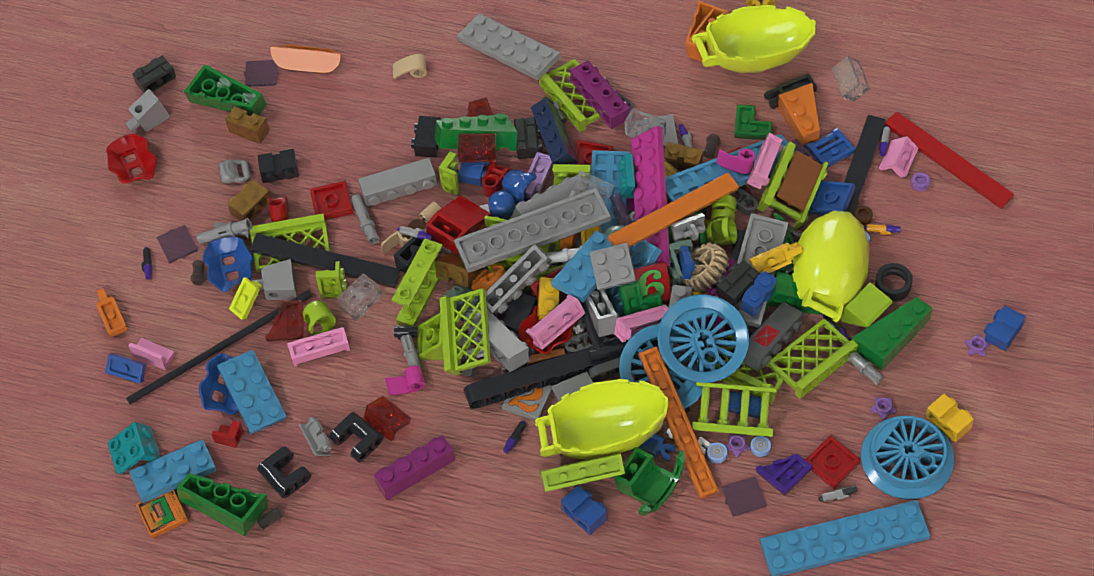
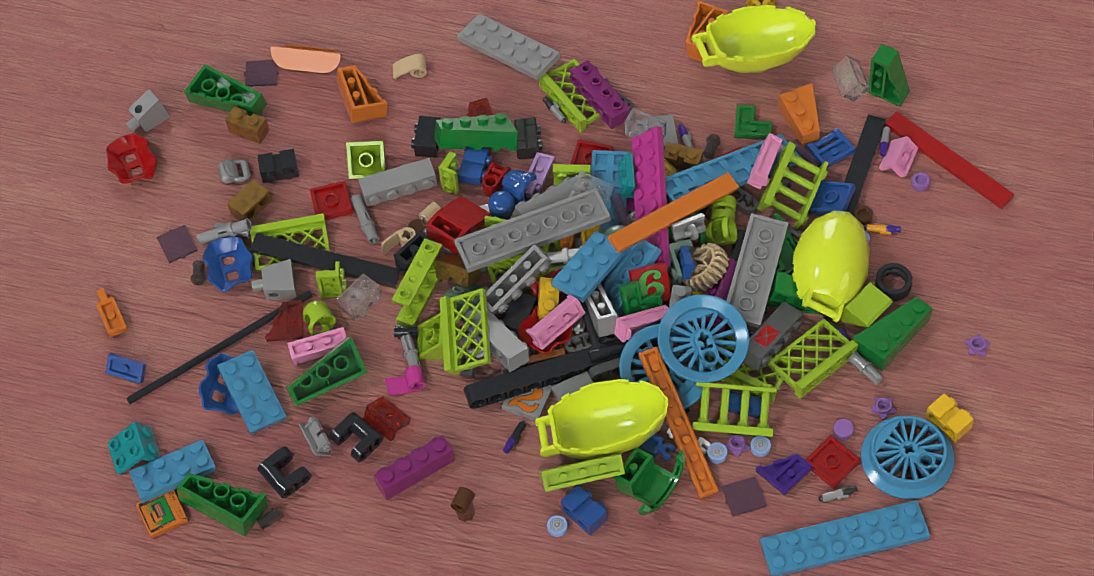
bright pink panel [129,338,175,370] -> none
pearl dark grey brick [132,55,176,93] -> none
piece [141,247,152,279] -> none
red panel [211,420,243,448] -> none
neon yellow plate [229,277,262,320] -> none
red piece [268,194,289,222] -> none
piece [397,226,433,241] -> none
clear red bracket [458,134,496,162] -> none
orange tile [471,263,506,292] -> none
dark blue brick [530,98,578,165] -> none
light grey plate [589,243,637,291] -> none
pearl dark grey brick [716,260,760,306] -> none
dark pink panel [717,149,755,174] -> none
blue brick [741,271,776,317] -> none
yellow hinge [749,242,803,273] -> none
black hinge [764,74,817,109] -> none
dark orange piece [776,150,823,212] -> none
blue brick [984,306,1026,351] -> none
none -> green wedge [286,336,367,406]
none -> orange wedge [337,65,388,123]
none -> lime slope [346,140,386,179]
none -> reddish brown piece [450,487,475,522]
none -> light blue tile [547,515,568,537]
none -> medium lavender tile [833,419,854,440]
none -> green wedge [867,44,910,107]

